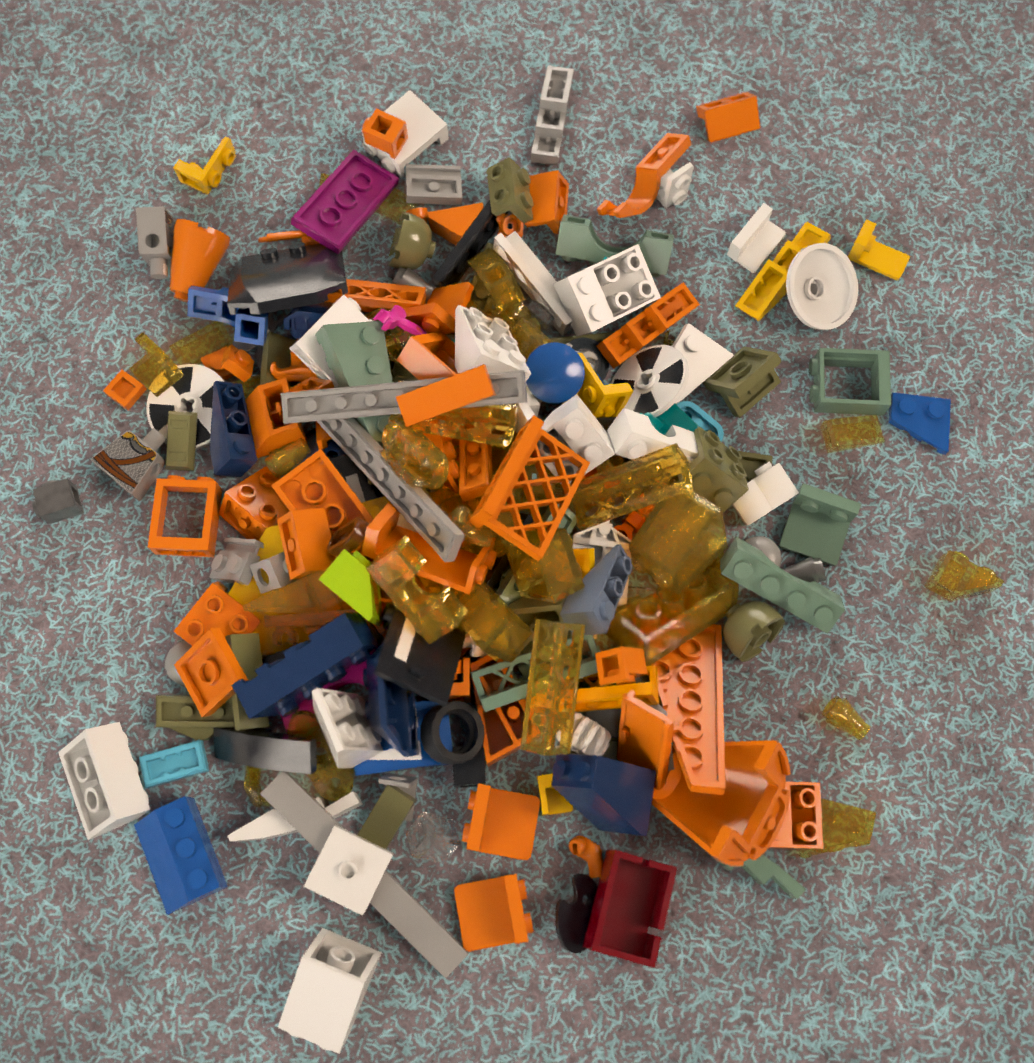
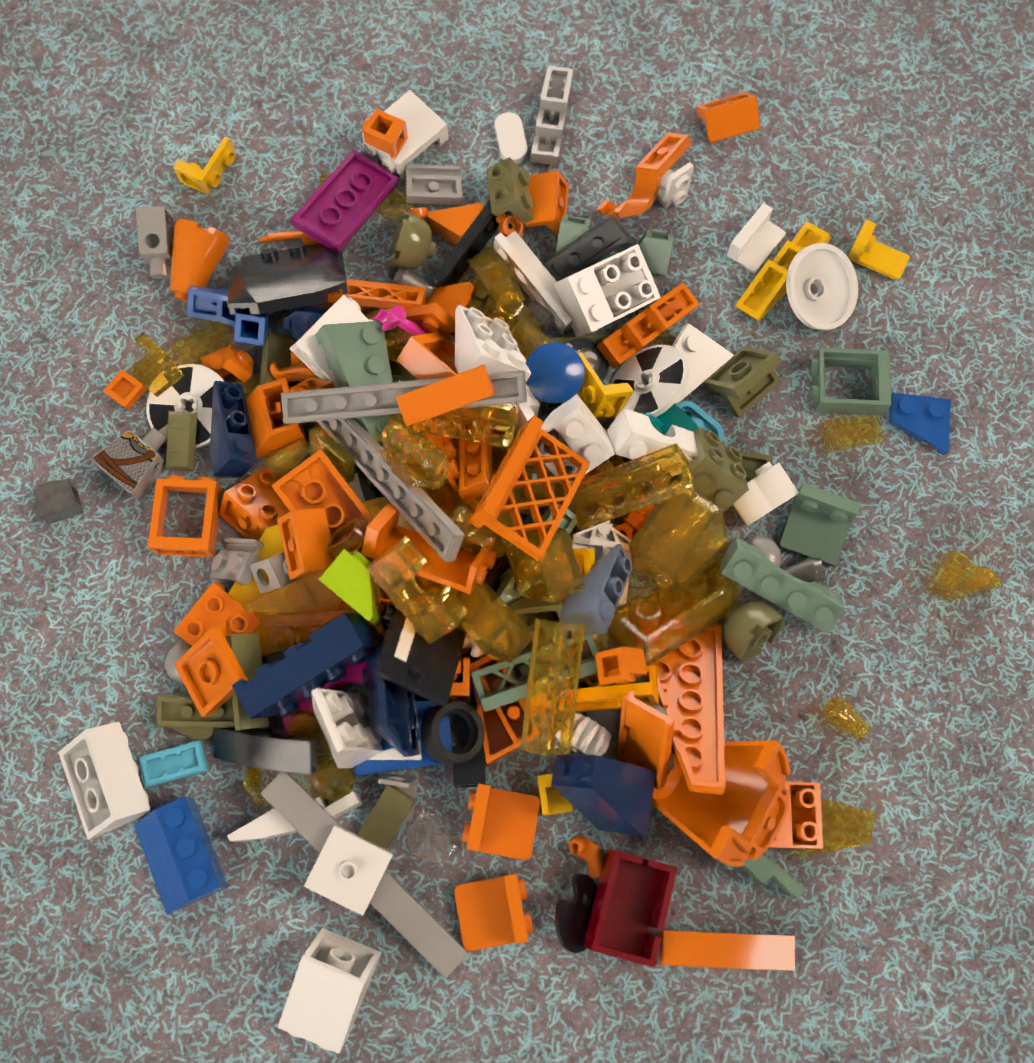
none -> clear yellow tile [309,426,355,483]
none -> white tile [495,112,527,164]
none -> black tile [543,214,630,281]
none -> orange slope [660,930,795,970]

